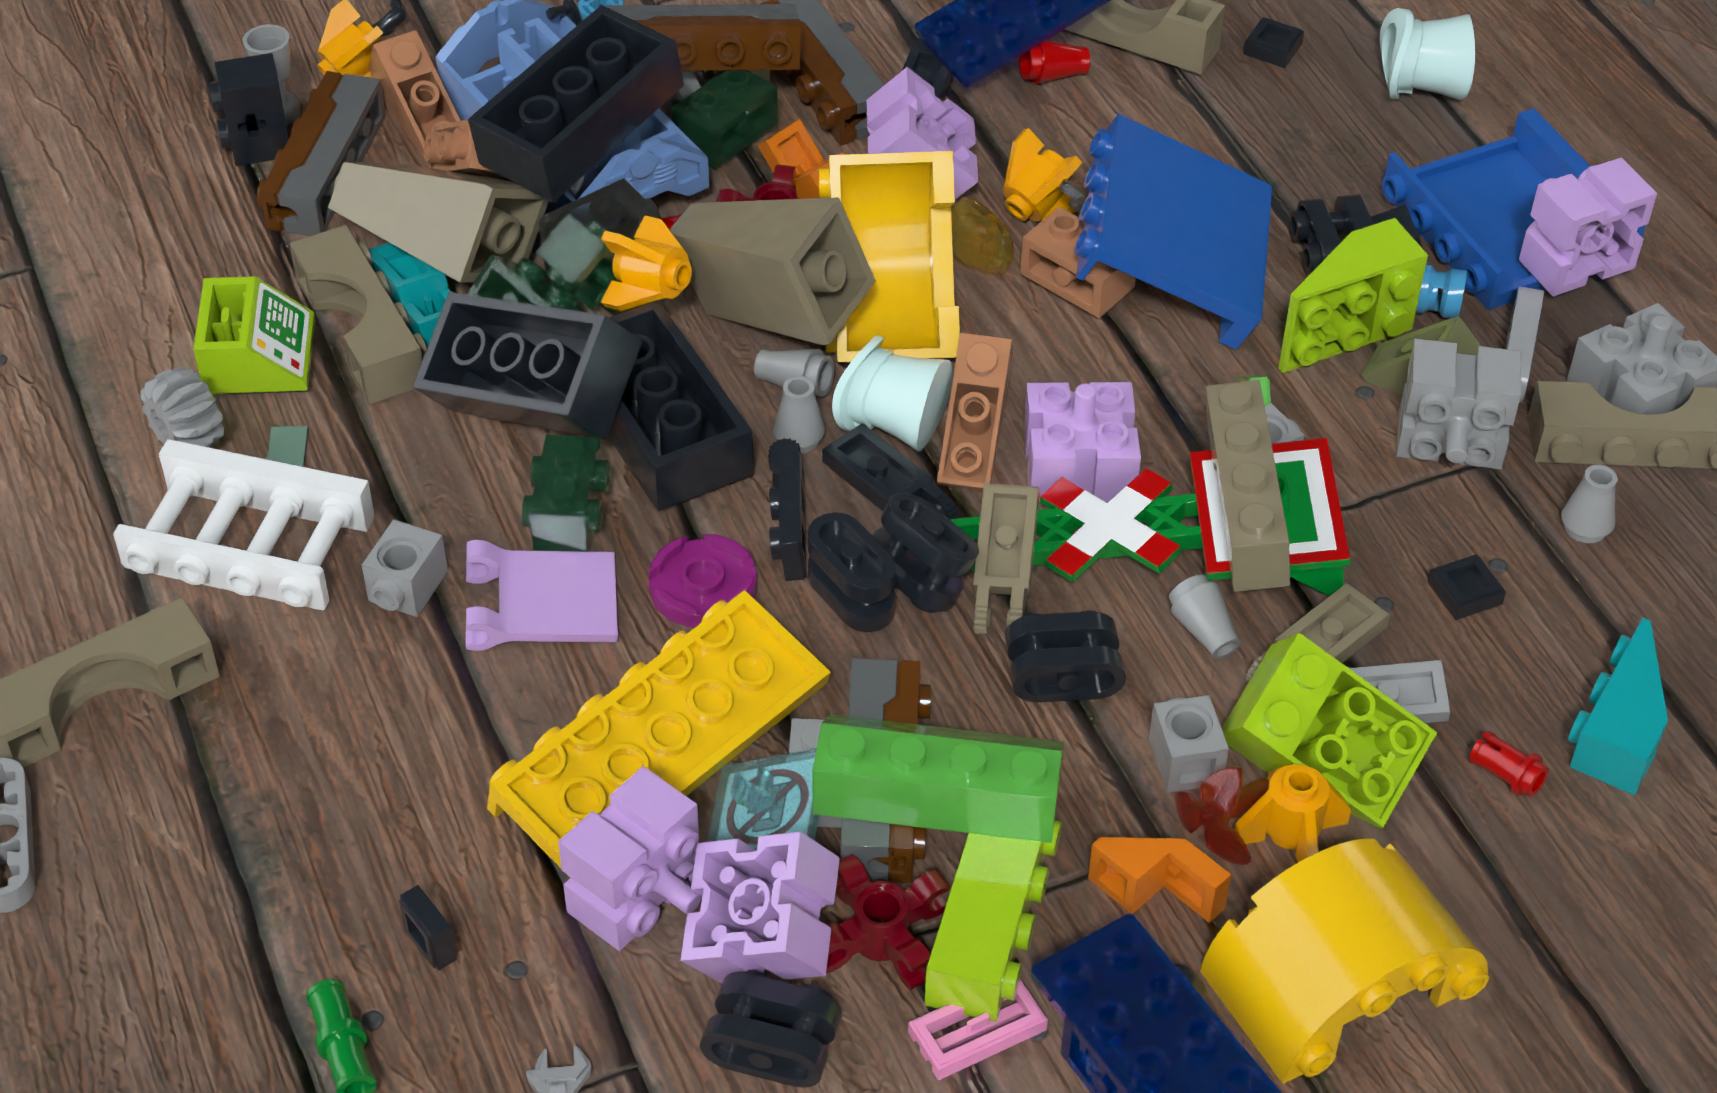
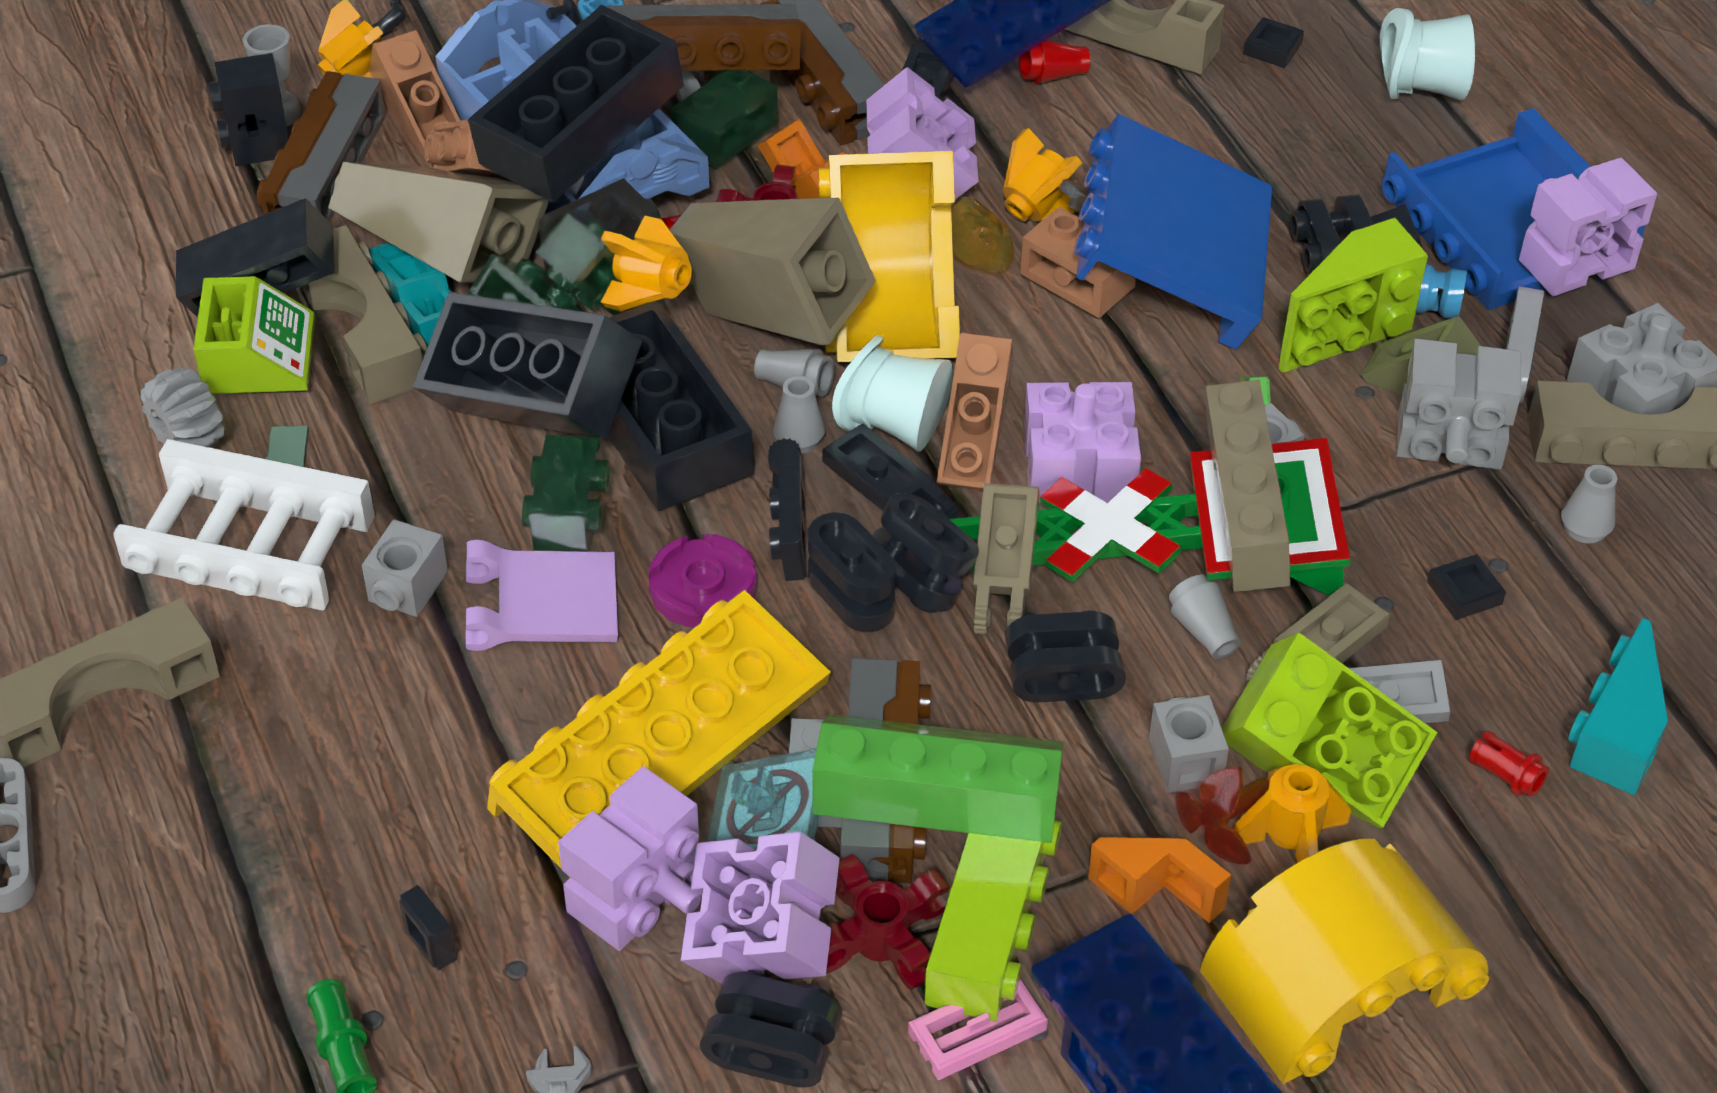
none -> black brick [176,198,335,317]

